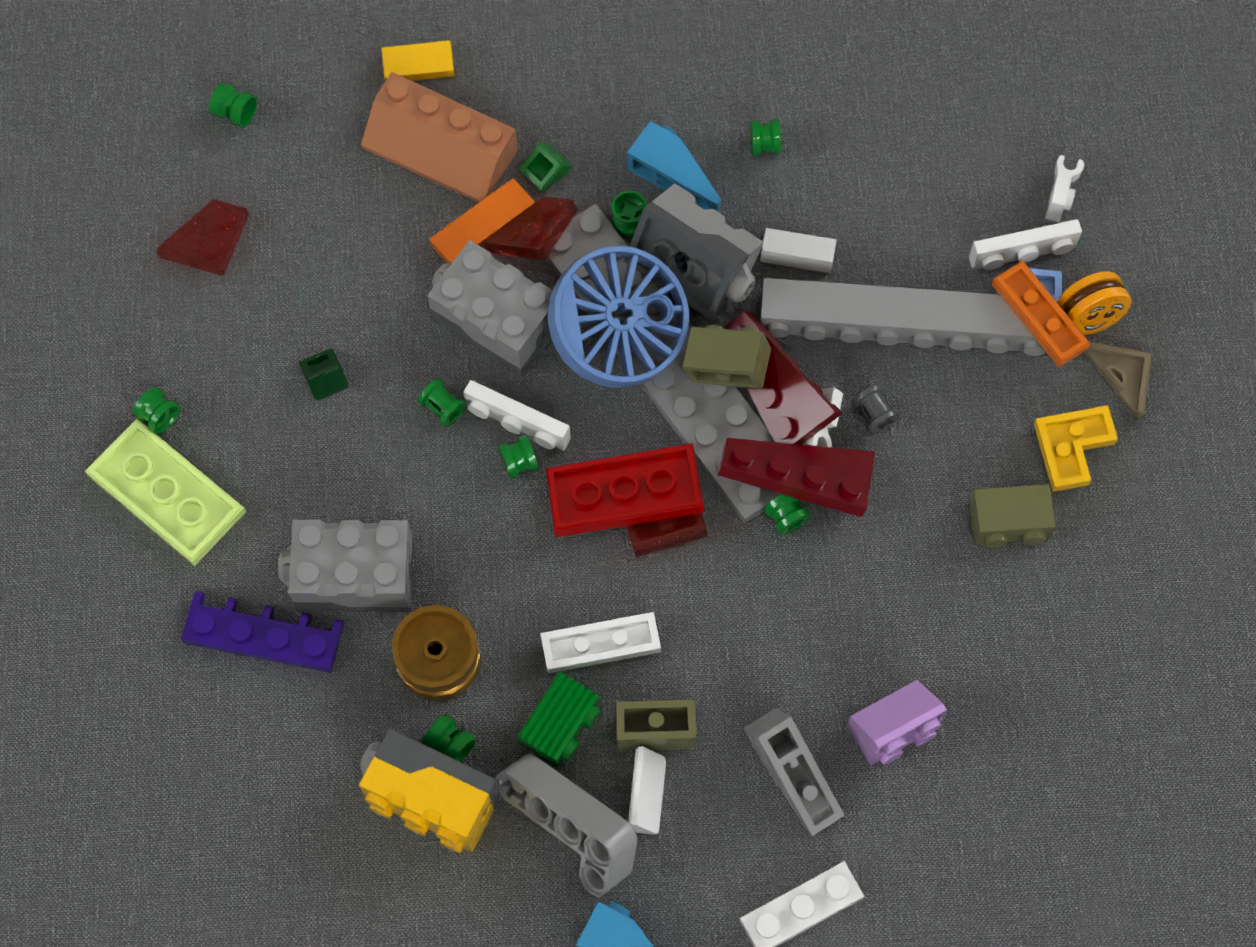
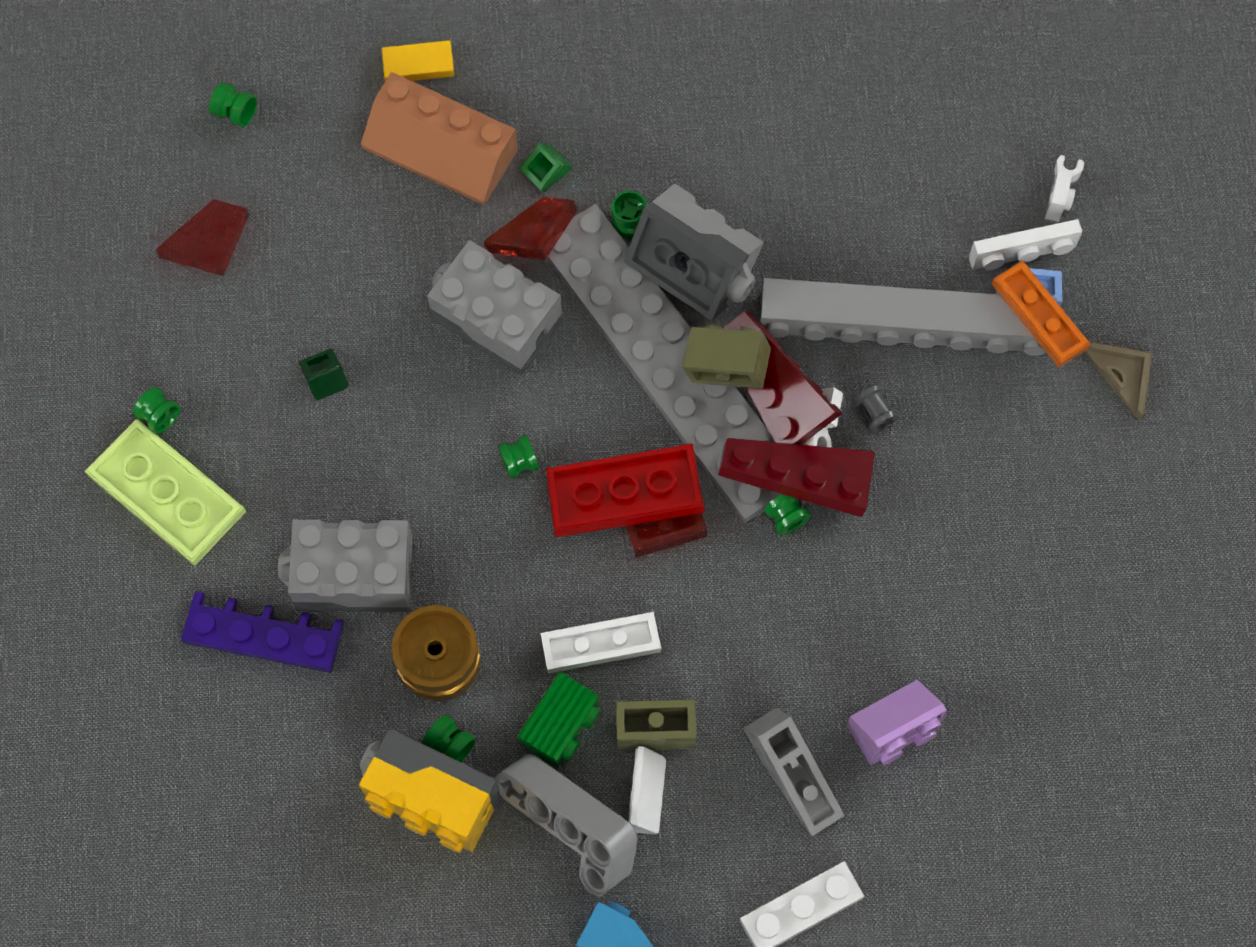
green bush [417,378,467,427] -> none
orange tile [429,178,536,263] -> none
white plate [463,380,571,451] -> none
medium blue piece [548,246,689,388] -> none
dark azure slope [627,121,721,213] -> none
green wheel [750,119,781,156] -> none
white slope [760,228,837,274] -> none
olive brick [969,484,1056,548] -> none
yellow plate [1034,405,1118,492] -> none
light orange head [1058,271,1132,335] -> none

